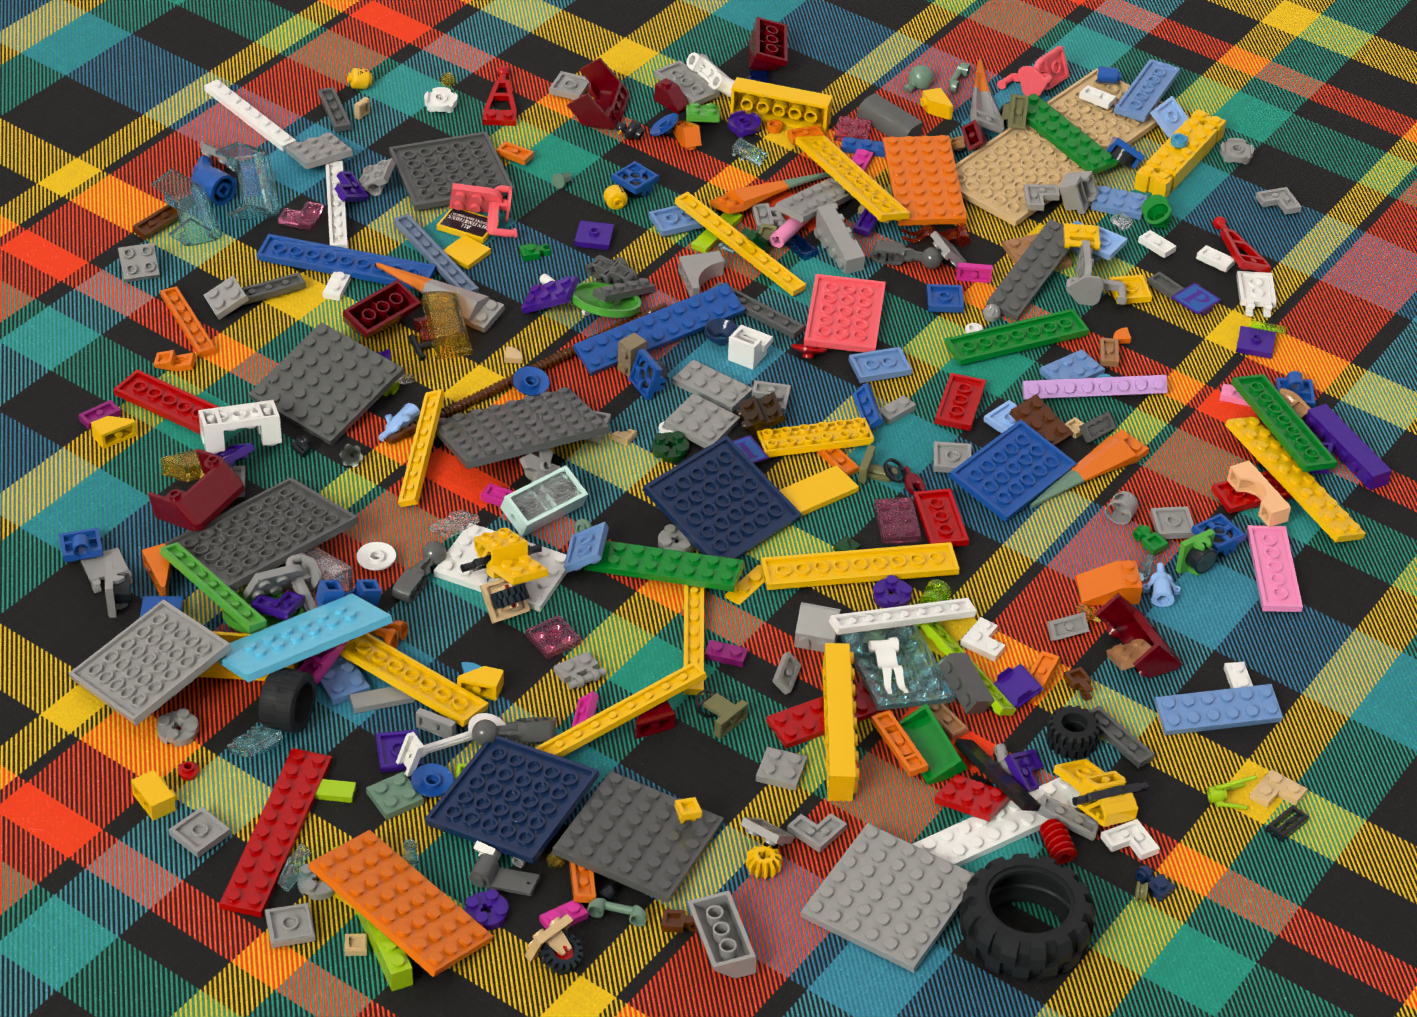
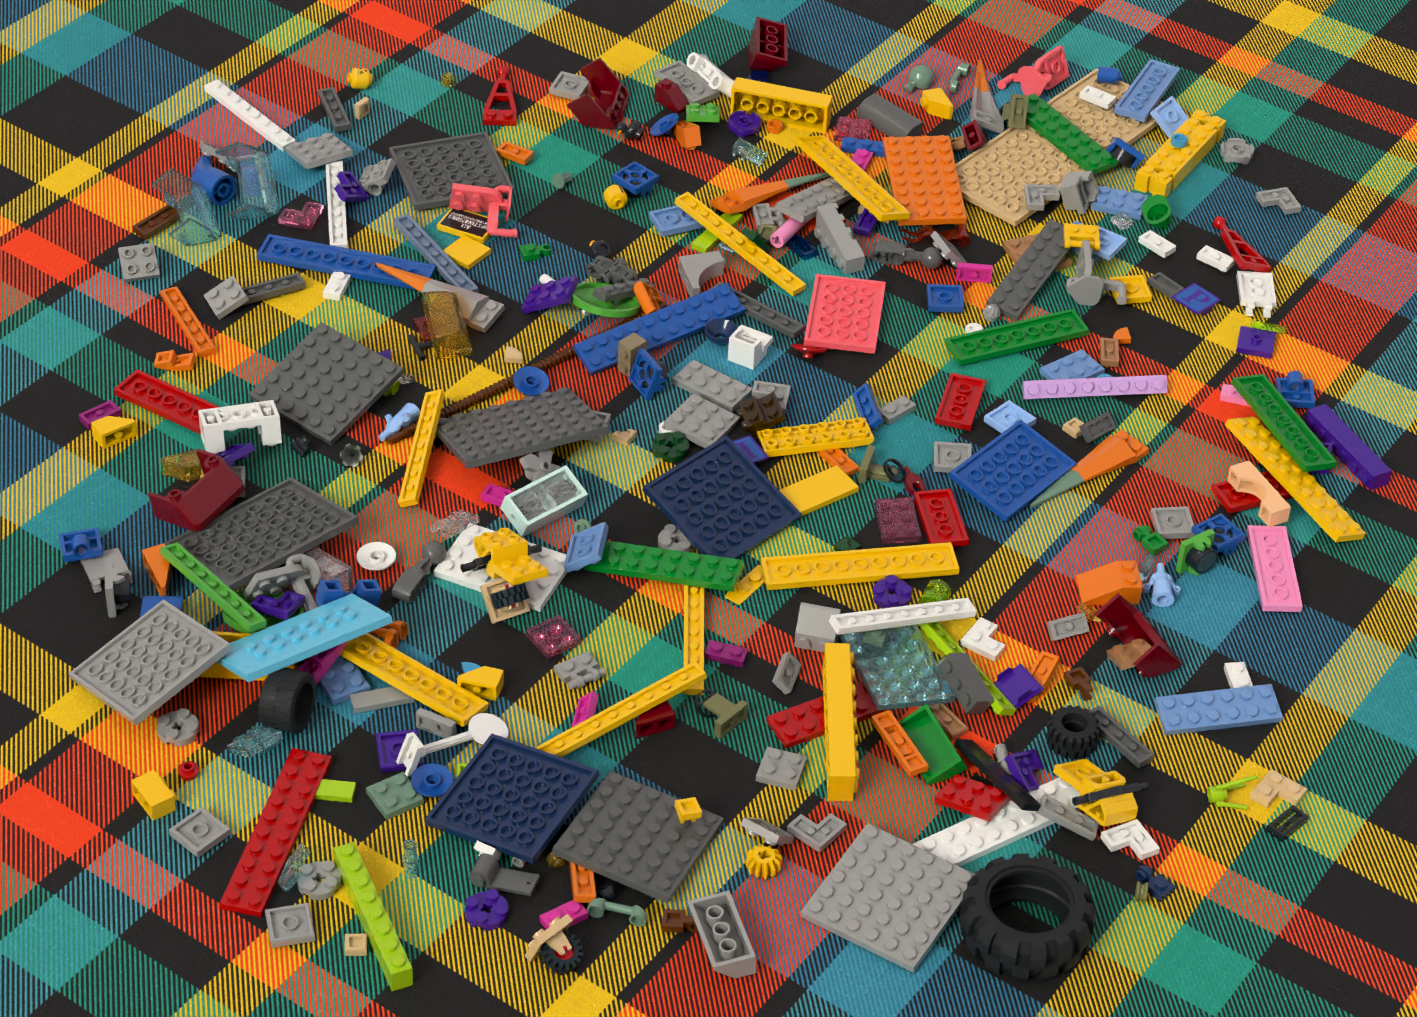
orange plate [308,830,493,977] -> none
dark red windscreen [343,279,421,338] -> none
white plate [424,87,458,113] -> none
dark grey beam [472,716,556,746] -> none
dark purple plate [574,221,614,250] -> none
orange plate [787,125,824,145] -> none
medium blue plate [848,347,912,383] -> none
white flag [868,637,908,694] -> none
reddish brown plate [1009,394,1073,446] -> none
red piece [1039,818,1077,865] -> none
light grey helmet [1105,491,1138,525] -> none
medium nougat plate [1280,388,1311,419] -> none
none -> black animal [589,240,611,261]
none -> orange brick [633,281,663,315]

